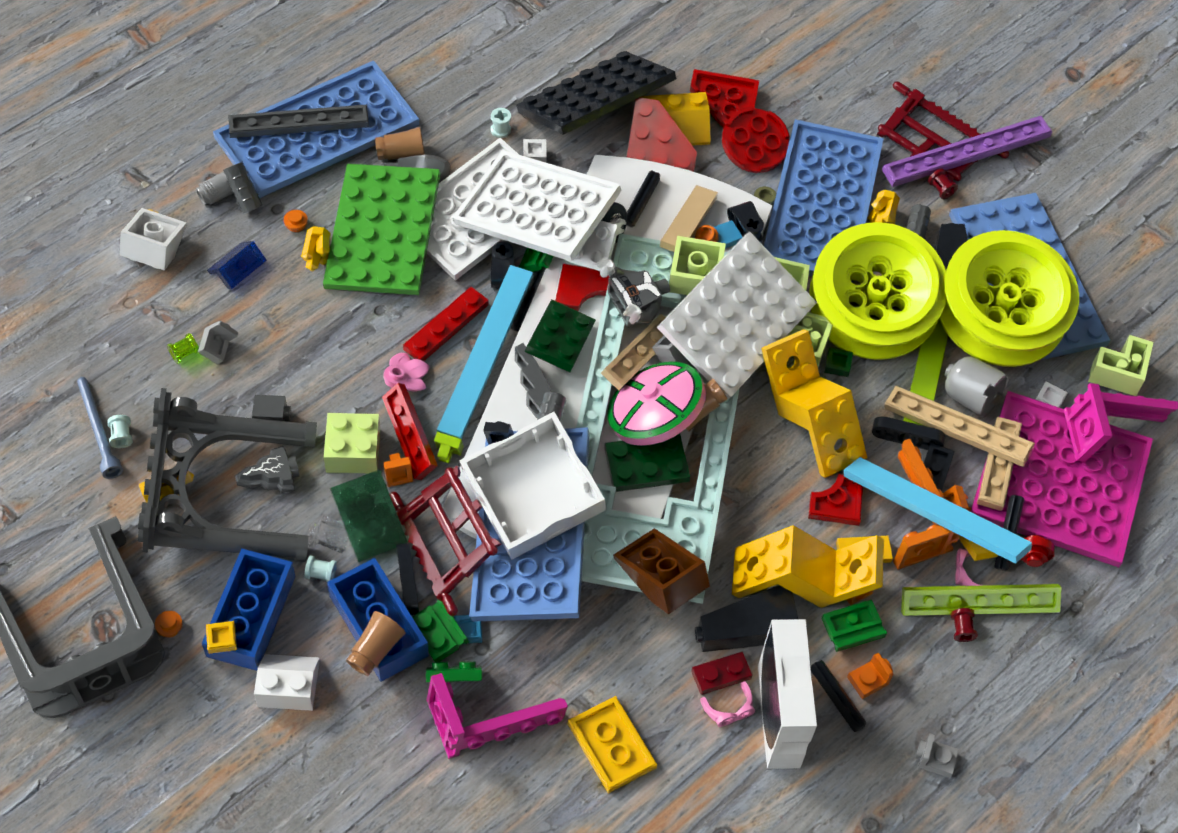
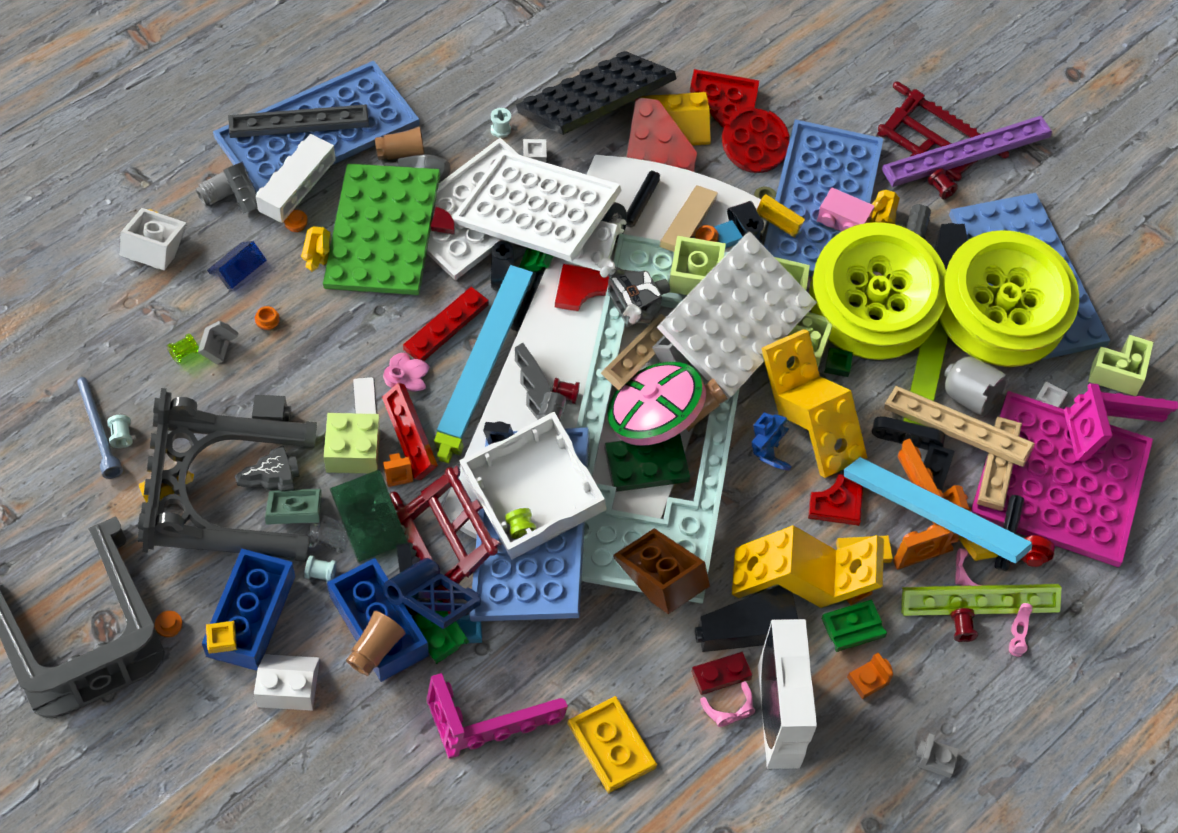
green plate [426,661,482,682] -> none
dark green plate [525,299,596,373] -> none
black axle [810,660,866,732] -> none
none -> orange plate [255,306,280,330]
none -> white brick [256,134,336,223]
none -> sand green tile [265,489,322,525]
none -> white sticker [353,377,376,414]
none -> dark blue piece [383,558,481,629]
none -> dark red tile [431,207,455,235]
none -> lime wheel [505,508,536,539]
none -> dark red bush [552,378,580,404]
none -> blue piece [752,412,792,471]
none -> yellow tile [756,194,805,238]
none -> bright pink brick [817,187,874,232]
none -> bright pink cap [1009,603,1033,657]

